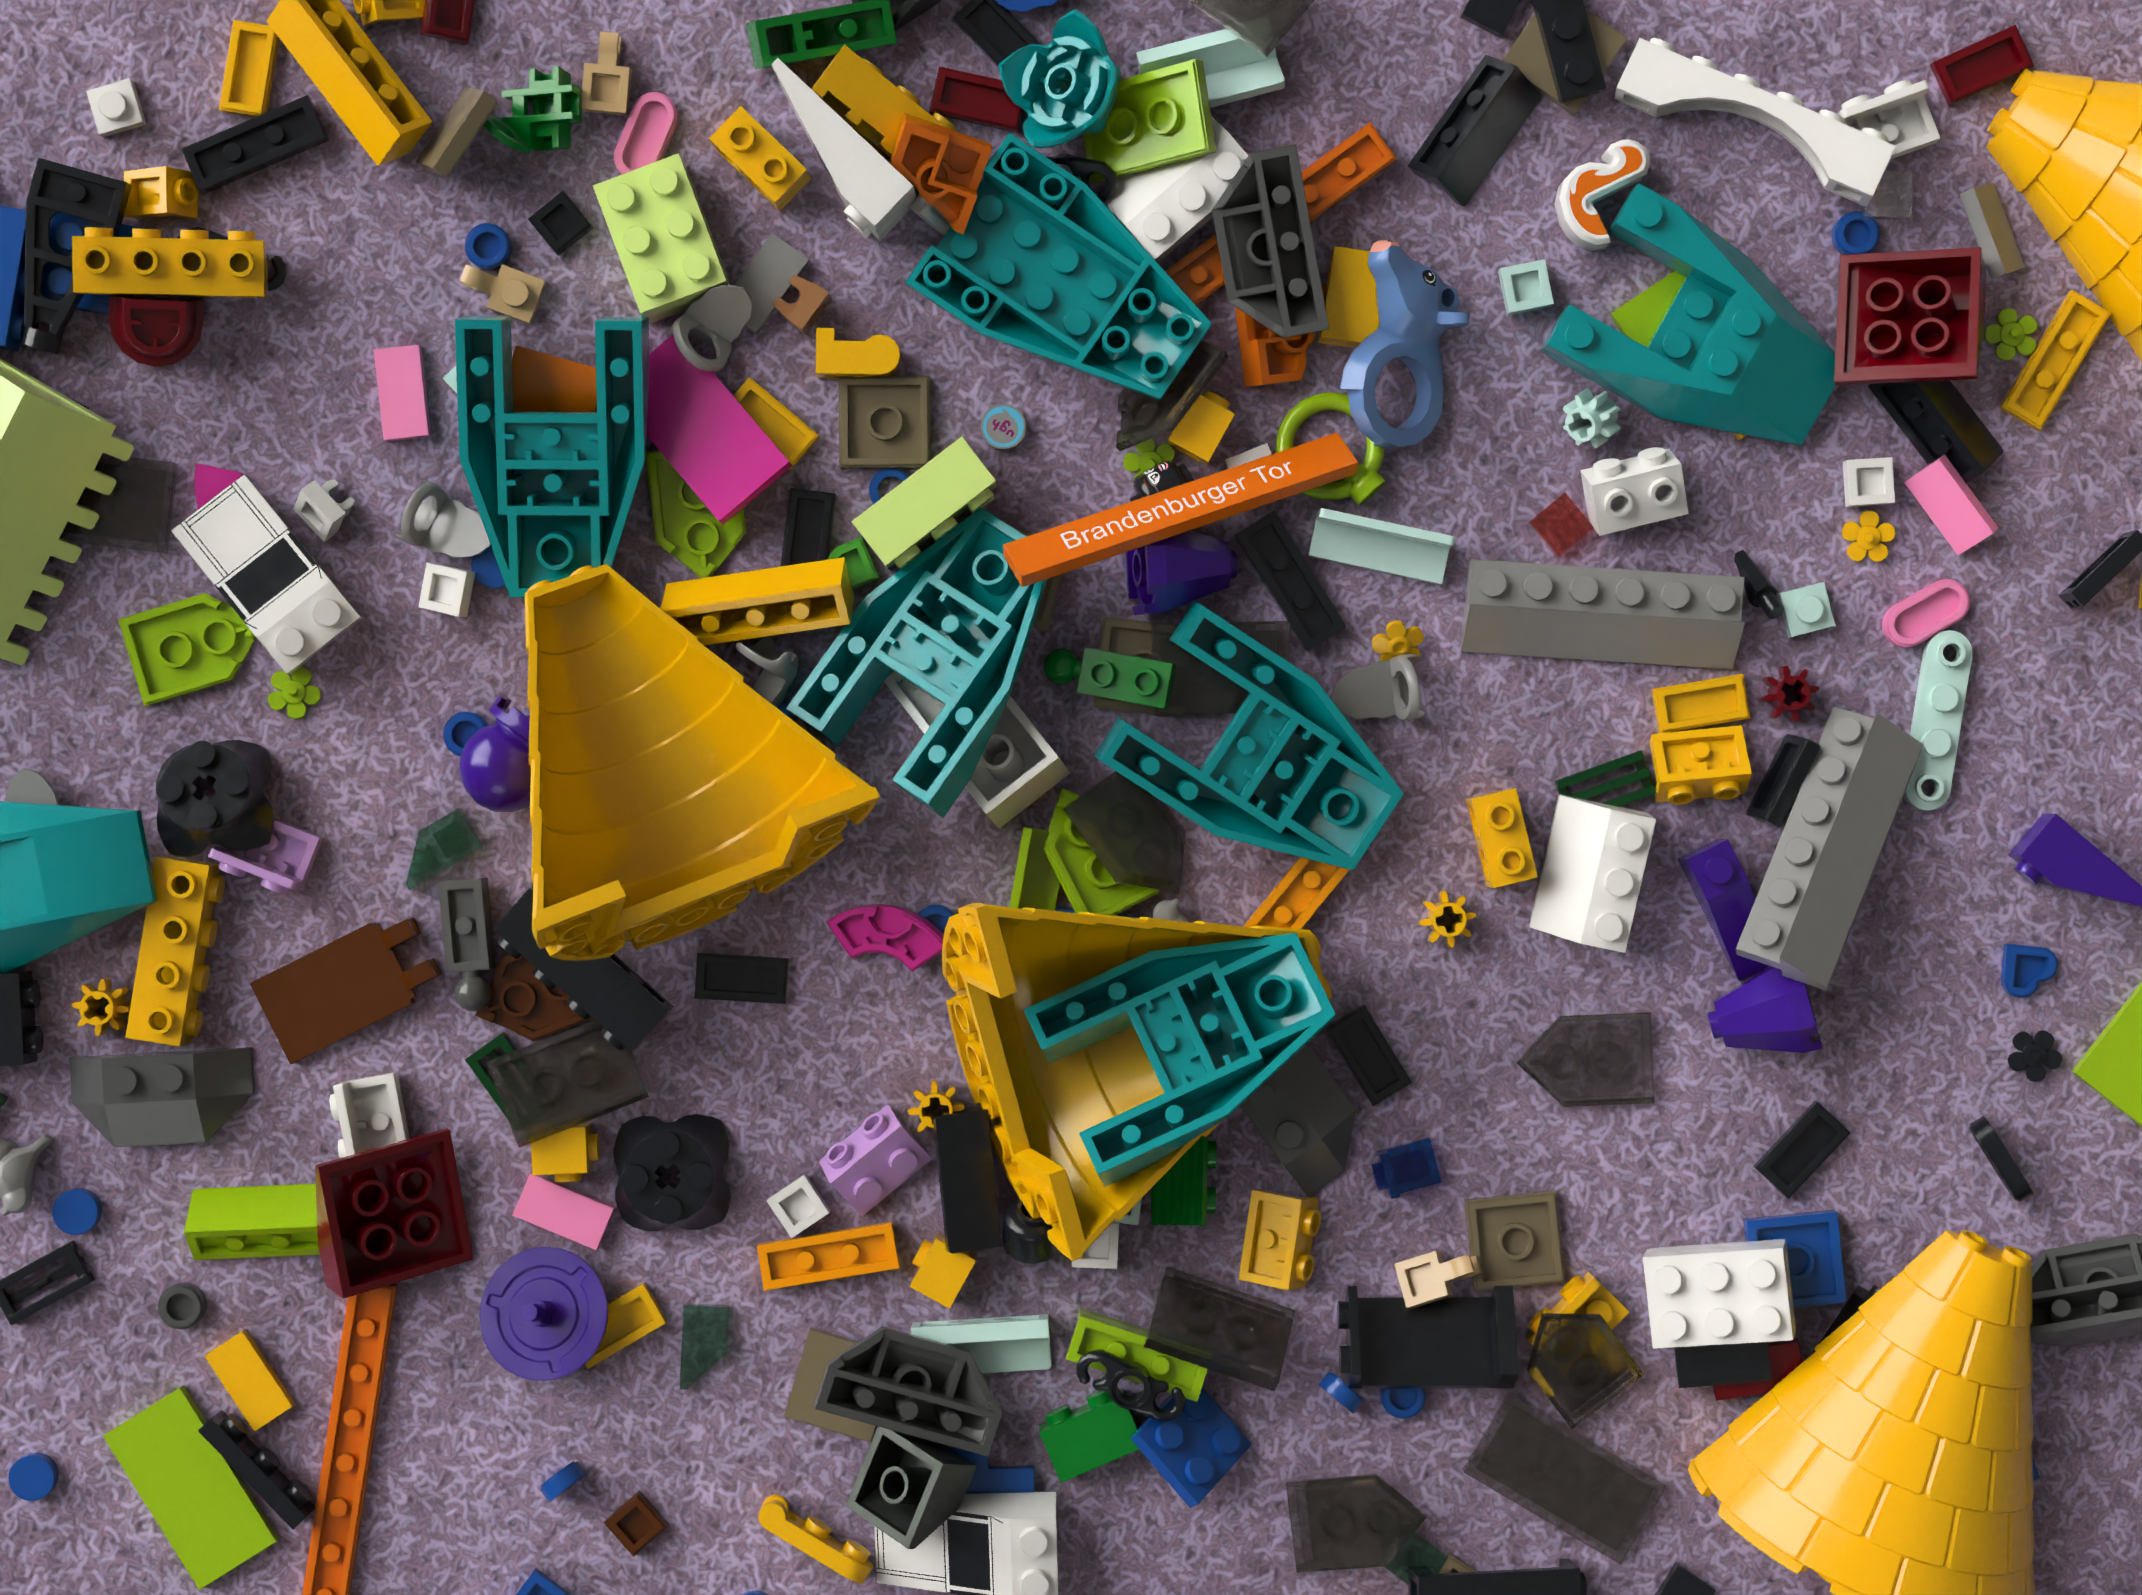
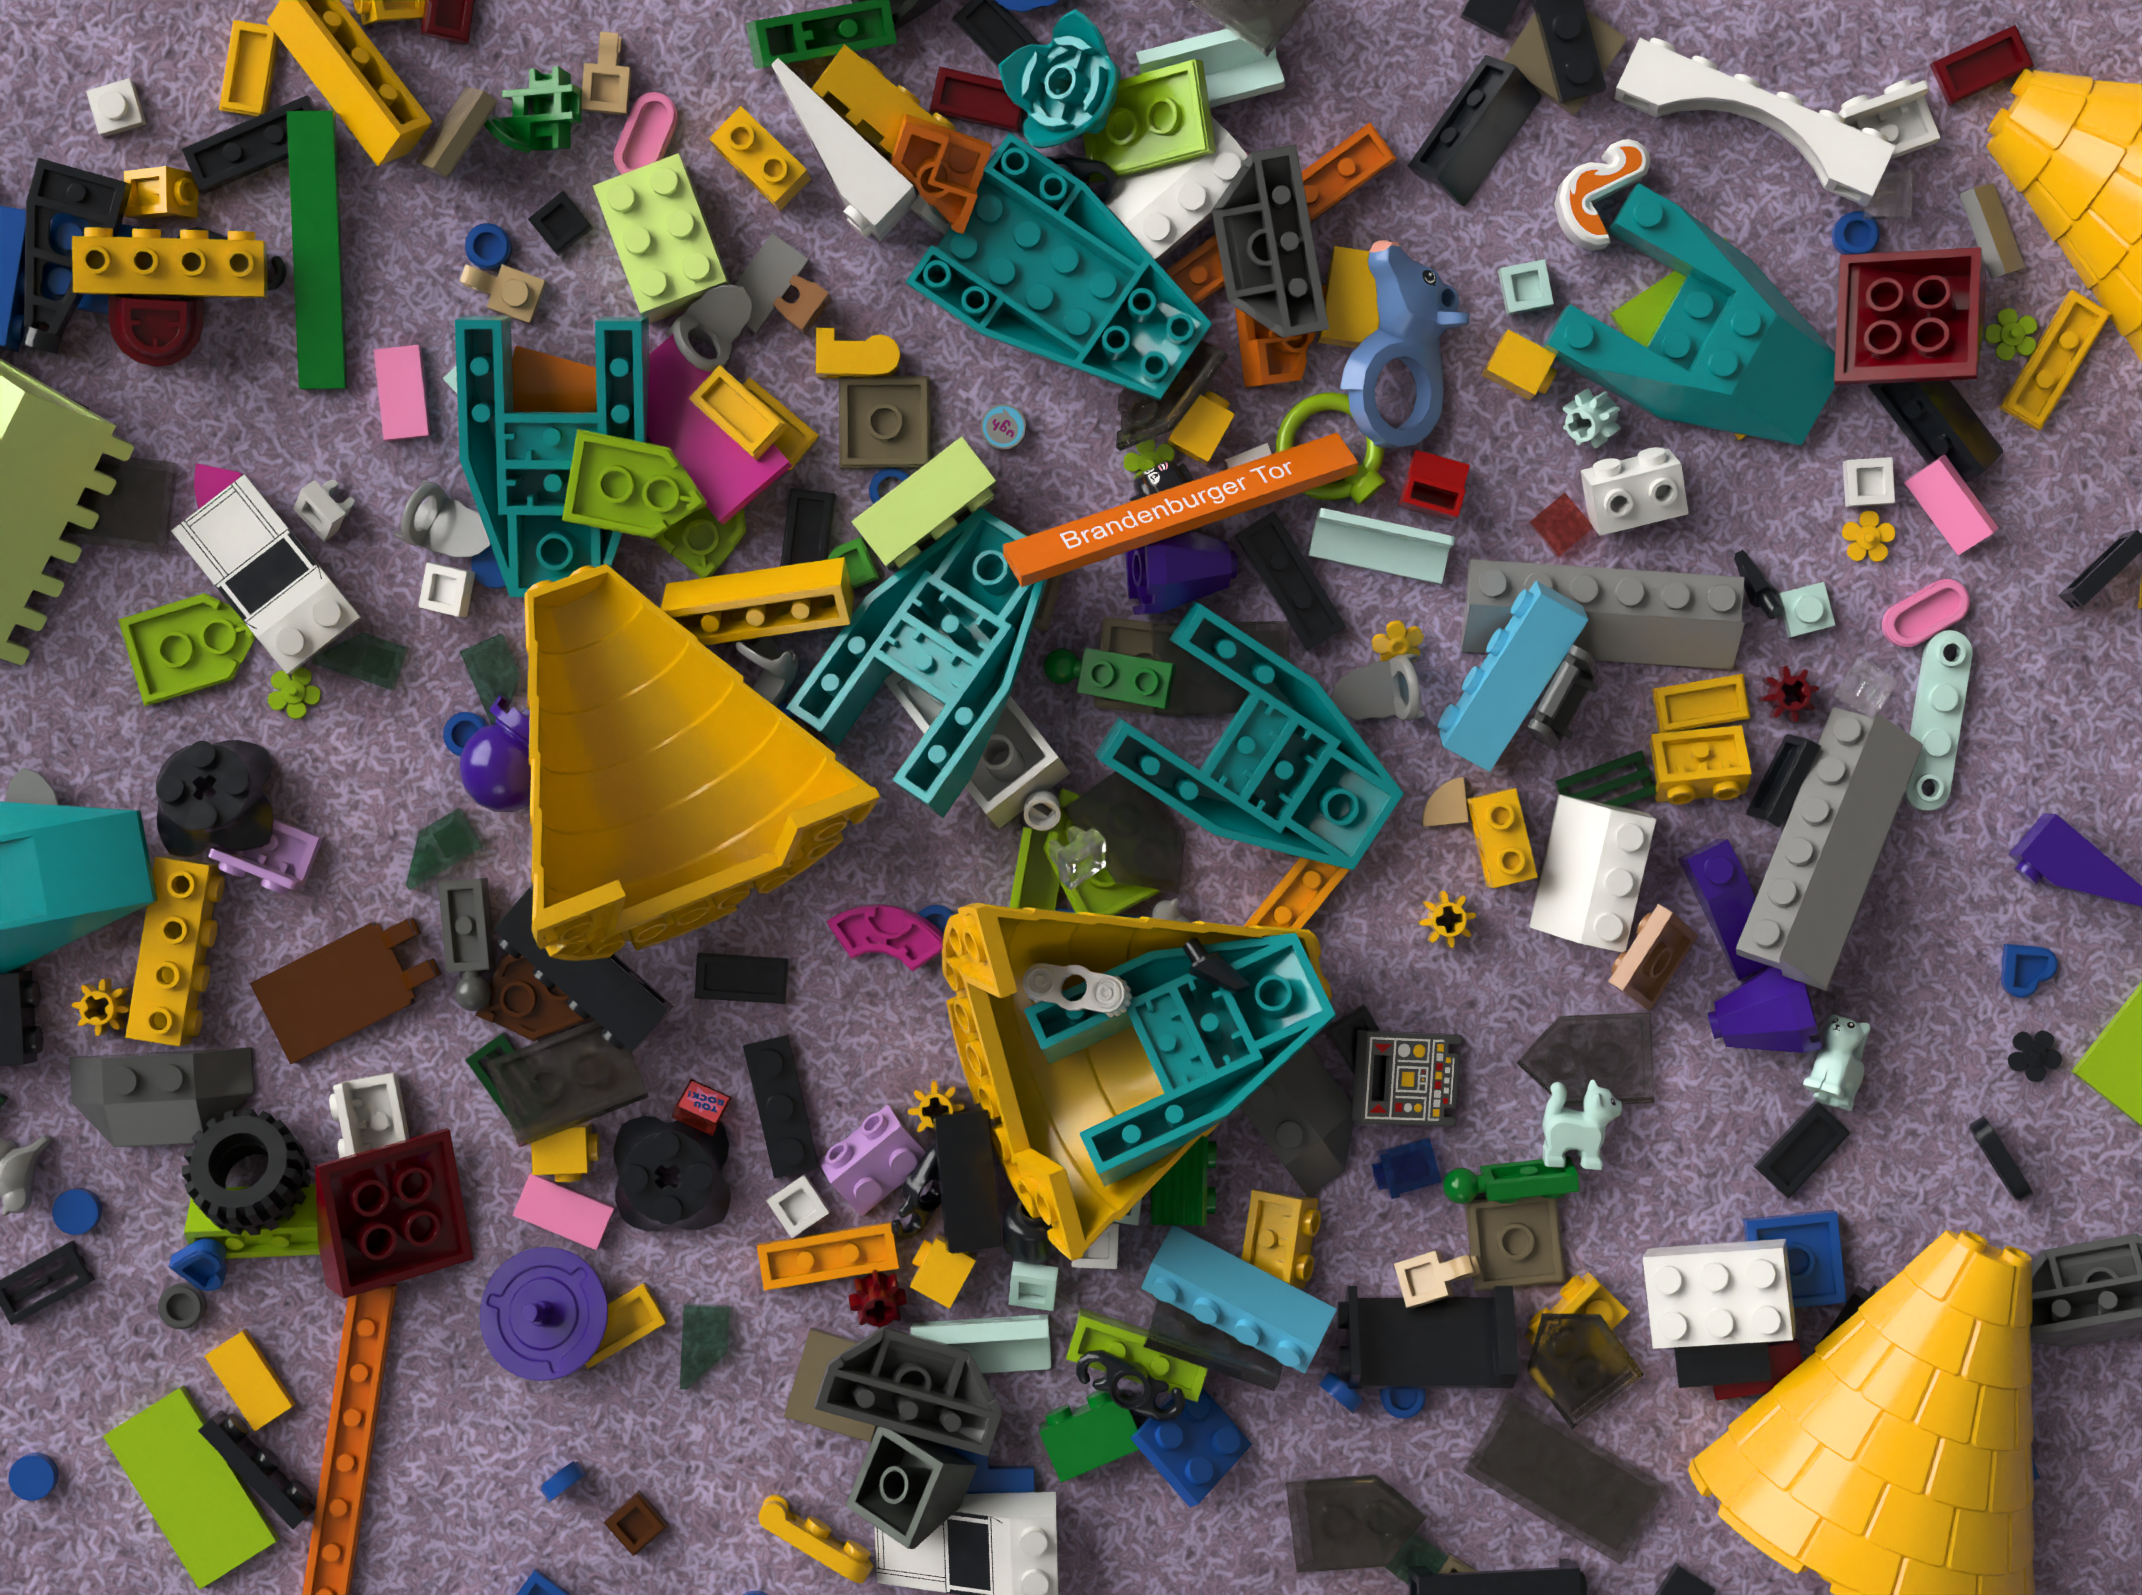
none -> blue tile [168,1239,227,1291]
none -> black tyre [182,1109,311,1236]
none -> green tile [286,111,347,389]
none -> clear green tile [312,633,409,691]
none -> clear green tile [460,633,521,724]
none -> lime tile [562,429,707,539]
none -> tile [671,1079,732,1136]
none -> yellow tile [689,365,788,461]
none -> black plate [743,1034,820,1179]
none -> dark red gear [849,1270,907,1328]
none -> black piece [891,1143,941,1240]
none -> light aqua plate [1008,1261,1059,1311]
none -> white piece [1023,963,1132,1018]
none -> white hinge [1024,790,1061,831]
none -> clear tile [1049,826,1106,890]
none -> medium azure brick [1141,1225,1337,1374]
none -> black bar [1182,938,1251,994]
none -> dark grey container [1351,1030,1462,1126]
none -> red piece [1398,449,1470,522]
none -> tan tile [1422,777,1469,827]
none -> medium azure brick [1438,580,1589,772]
none -> green plate [1443,1156,1579,1204]
none -> yellow brick [1482,329,1557,400]
none -> dark grey container [1528,645,1599,751]
none -> light aqua animal [1542,1079,1622,1170]
none -> medium nougat plate [1608,904,1699,1012]
none -> light aqua animal [1803,1014,1870,1111]
none -> clear tile [1833,657,1899,720]

